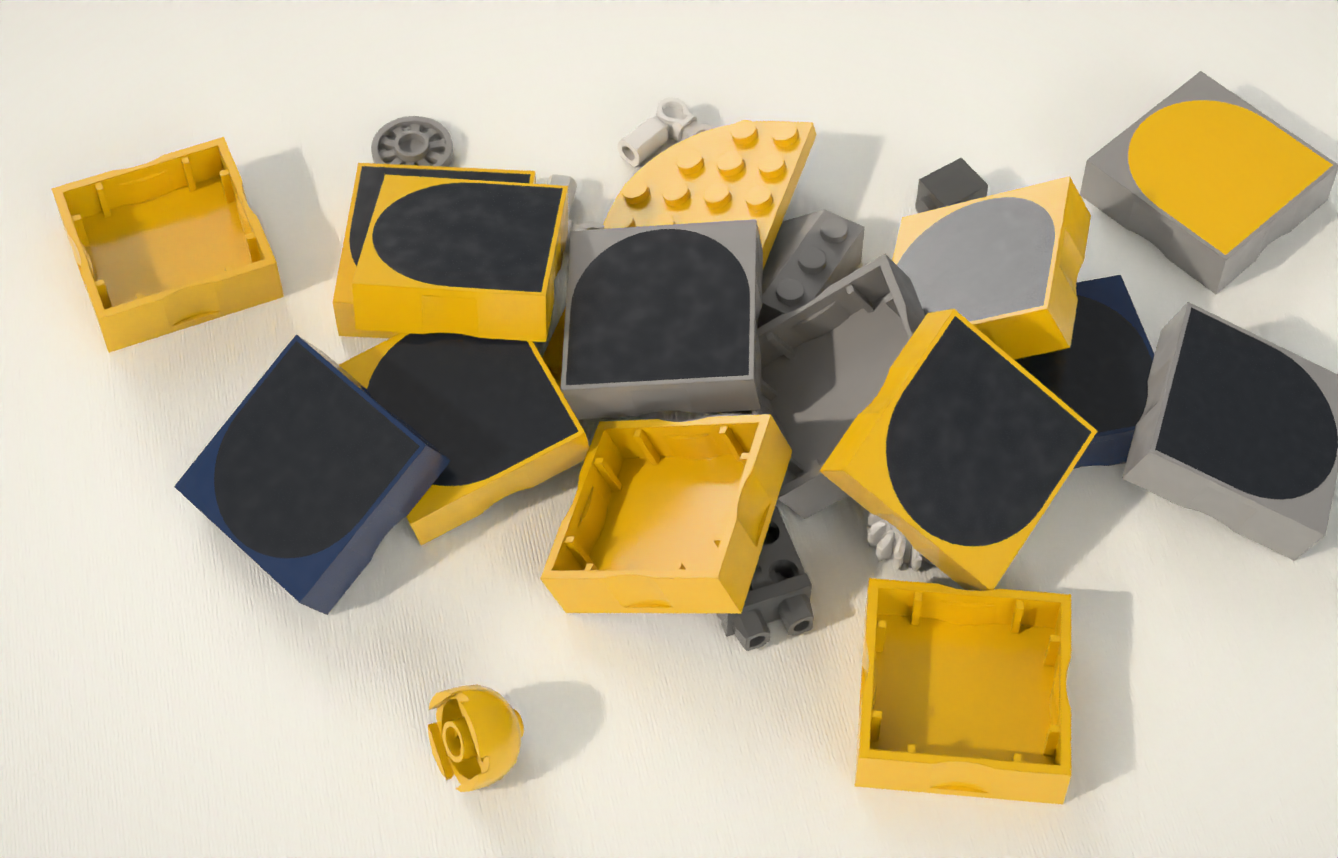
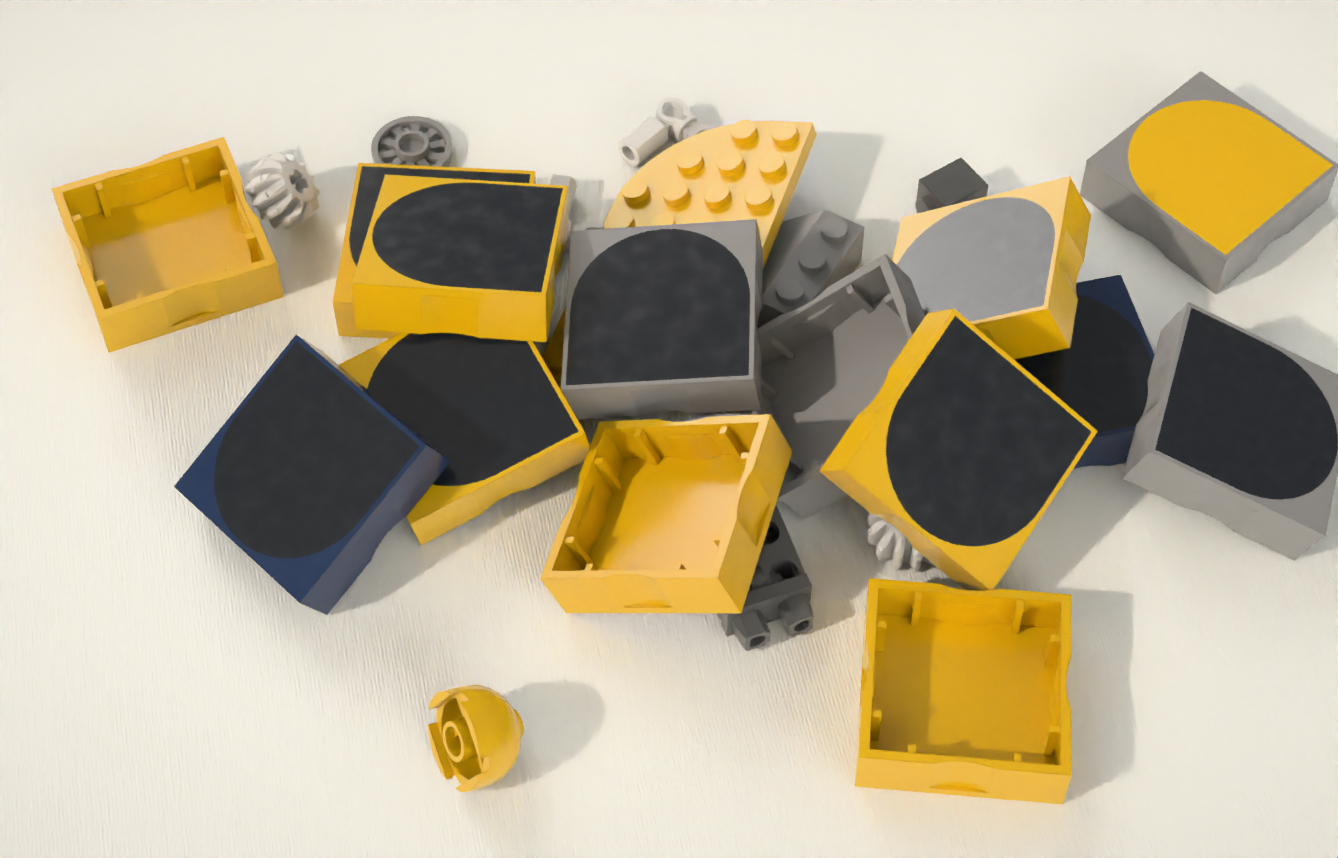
none -> white gear [245,152,320,230]

